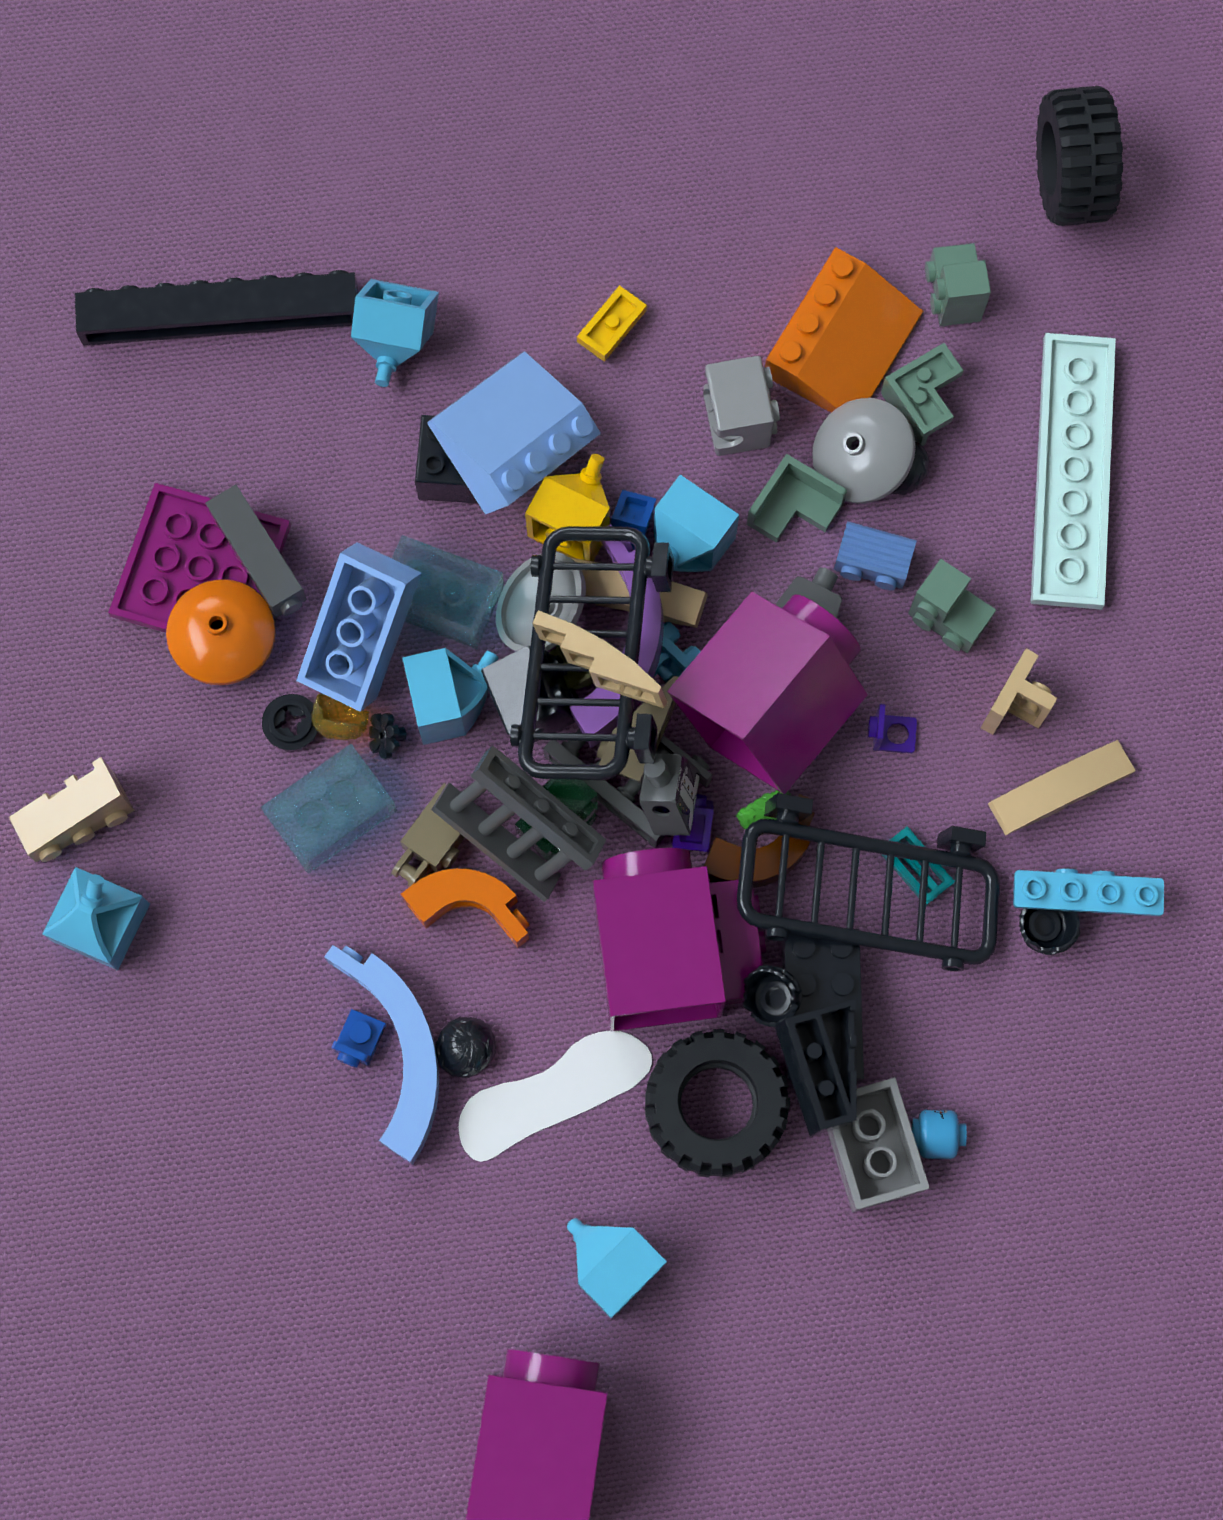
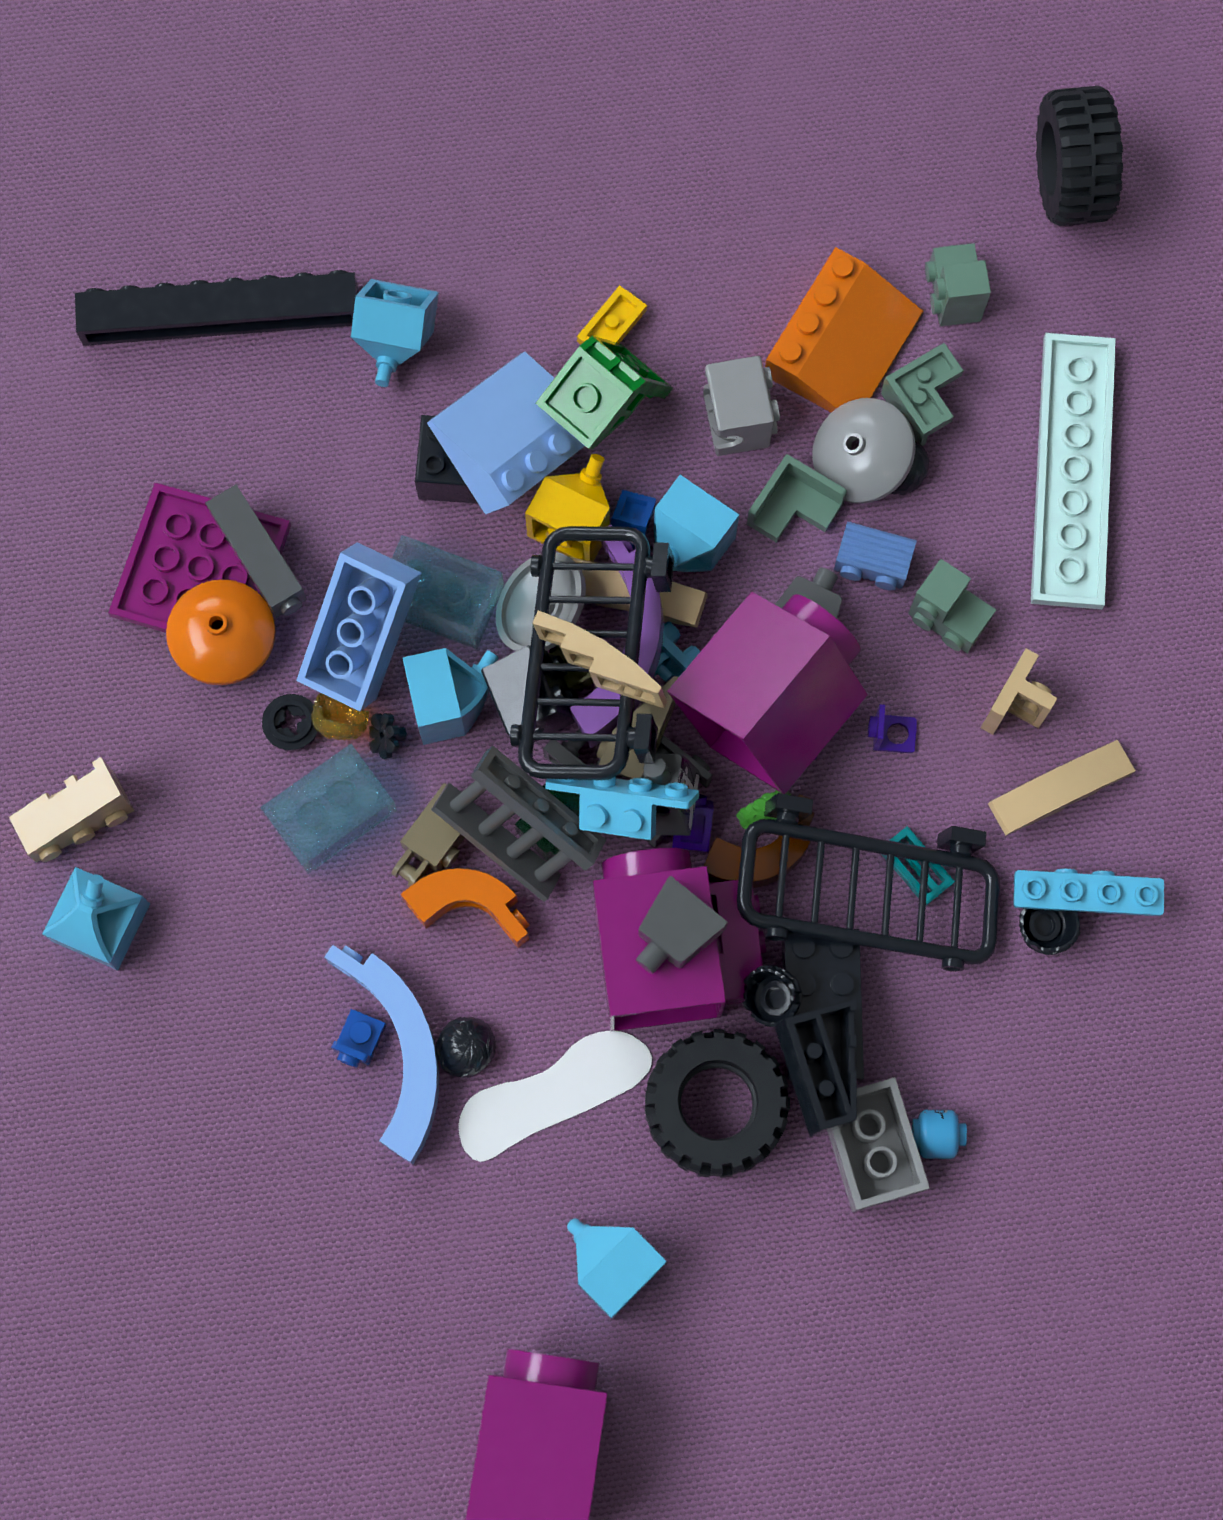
none -> bracket [535,336,673,450]
none -> medium azure bracket [545,776,699,840]
none -> dark grey torso [635,876,728,975]

